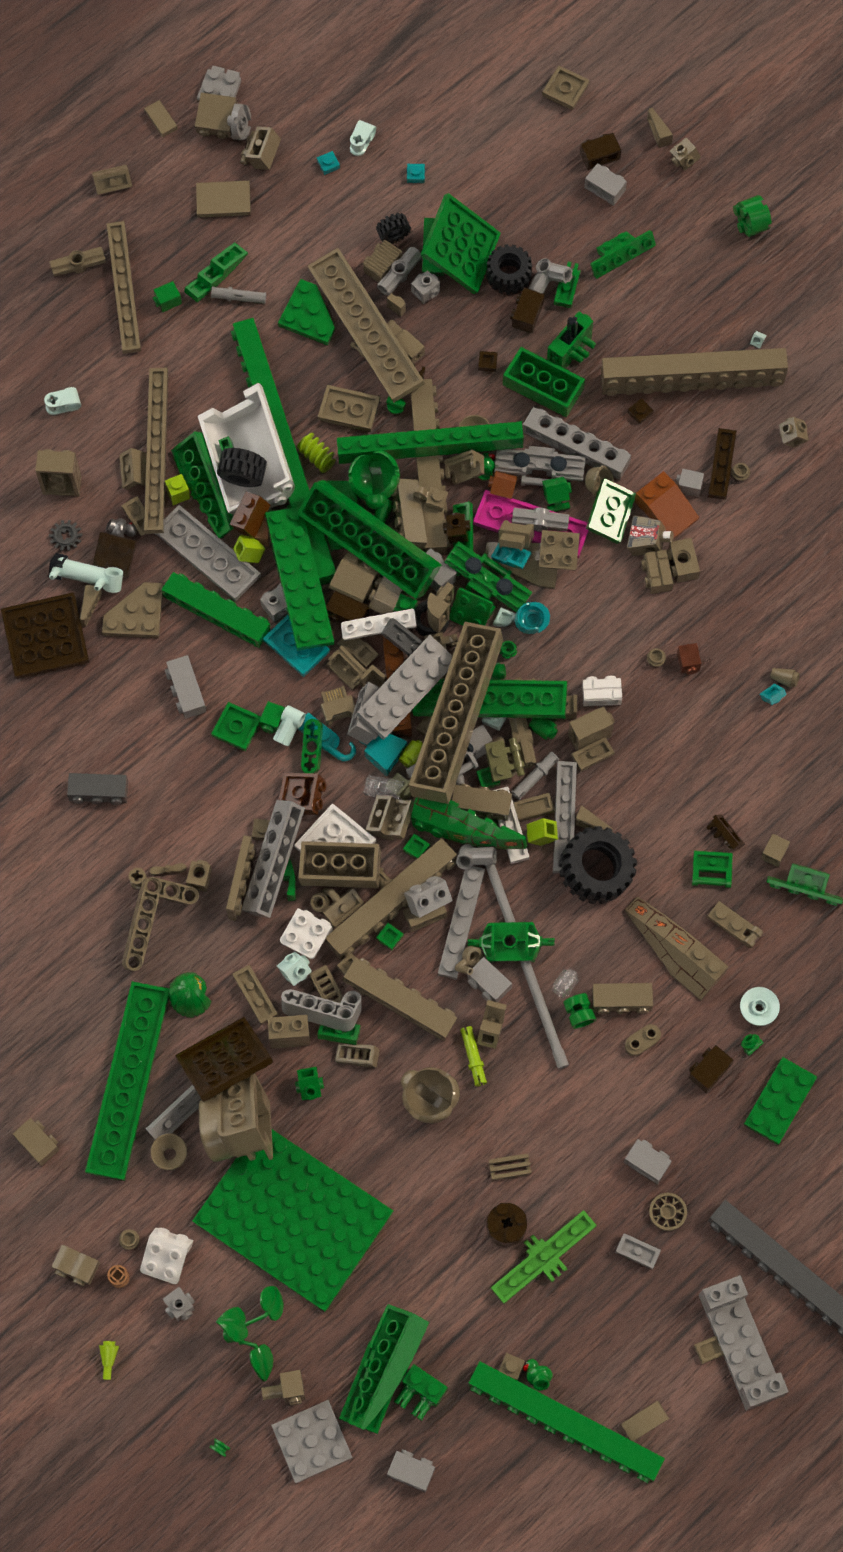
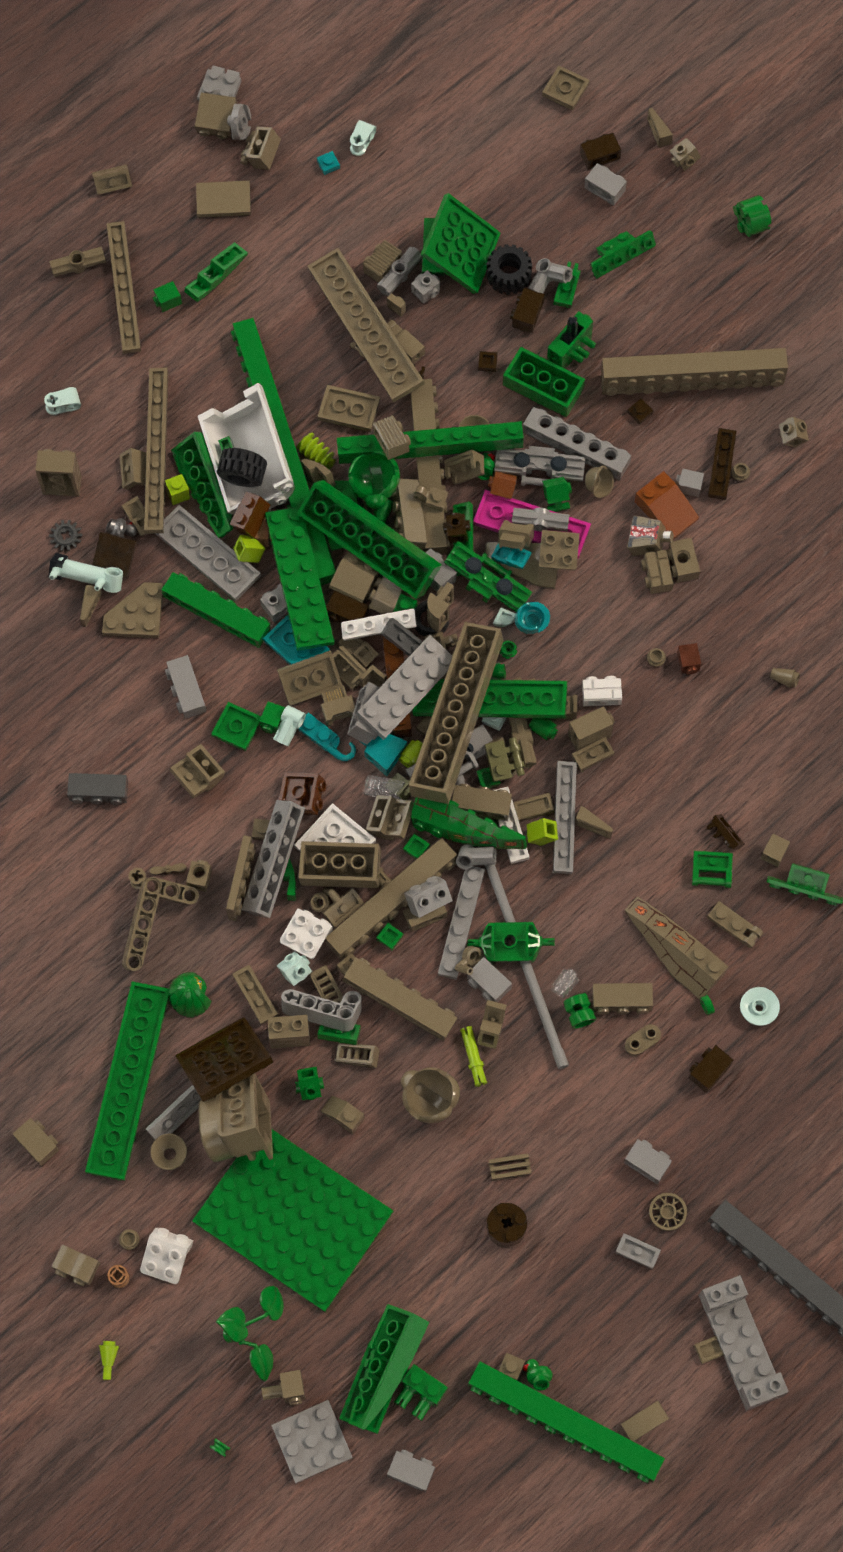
dark brown plate [0,592,90,679] -> none
dark tan tile [144,100,178,137] -> none
light grey brick [163,1287,195,1322] -> none
light grey pin [211,286,266,304] -> none
green plate [278,279,335,346] -> none
green beam [301,719,323,774] -> none
black tyre [376,213,411,244] -> none
green plate [386,396,406,414] -> none
teal plate [407,164,425,183] -> none
green bracket [449,588,496,626] -> none
bright green hinge [491,1210,597,1304] -> none
light grey pin [511,752,559,800] -> none
black tyre [559,826,637,904] -> none
plate [586,478,636,544] -> none
green plate [741,1034,764,1056] -> none
green plate [744,1057,817,1145] -> none
light aqua piece [750,331,767,348] -> none
teal plate [760,684,787,705] -> none
none -> dark tan brick [170,744,225,799]
none -> dark tan plate [277,651,343,706]
none -> dark tan slope [301,459,336,487]
none -> dark tan slope [321,1095,365,1135]
none -> dark tan brick [373,415,411,460]
none -> green tile [700,995,715,1015]

